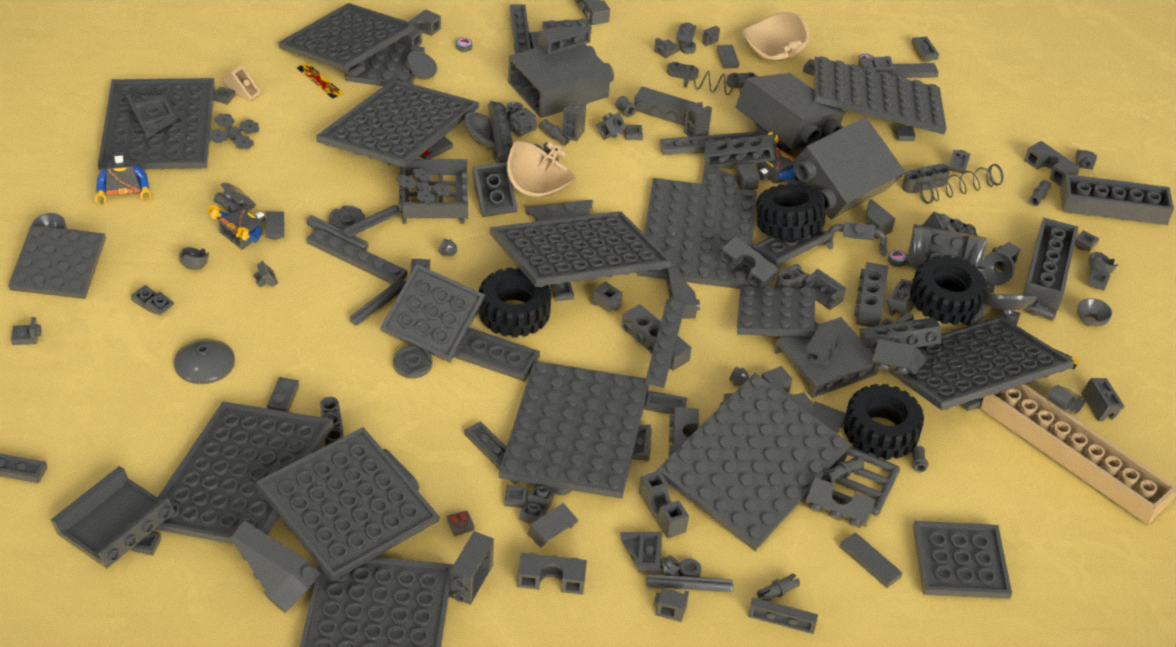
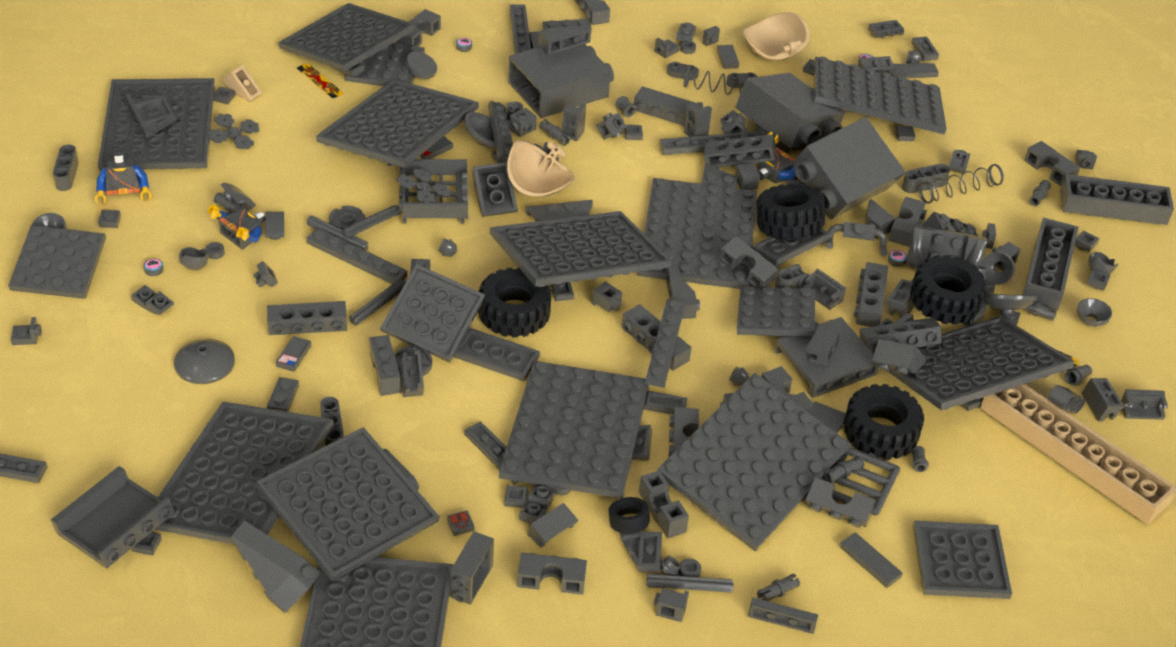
none -> dark grey beam [53,144,79,191]
none -> dark grey plate [98,210,121,228]
none -> tile [144,259,164,276]
none -> dark grey tile [205,242,225,259]
none -> dark grey brick [267,301,347,335]
none -> dark grey tile [276,336,312,372]
none -> dark grey arch [369,335,401,396]
none -> dark grey hinge [400,350,424,397]
none -> black tyre [608,497,650,534]
none -> dark grey brick [720,110,747,134]
none -> dark grey plate [868,20,904,39]
none -> dark grey arch [889,197,927,247]
none -> dark grey plate [906,50,922,64]
none -> dark grey plate [982,223,996,249]
none -> dark grey cone [1065,364,1092,386]
none -> dark grey hinge [1121,389,1168,420]

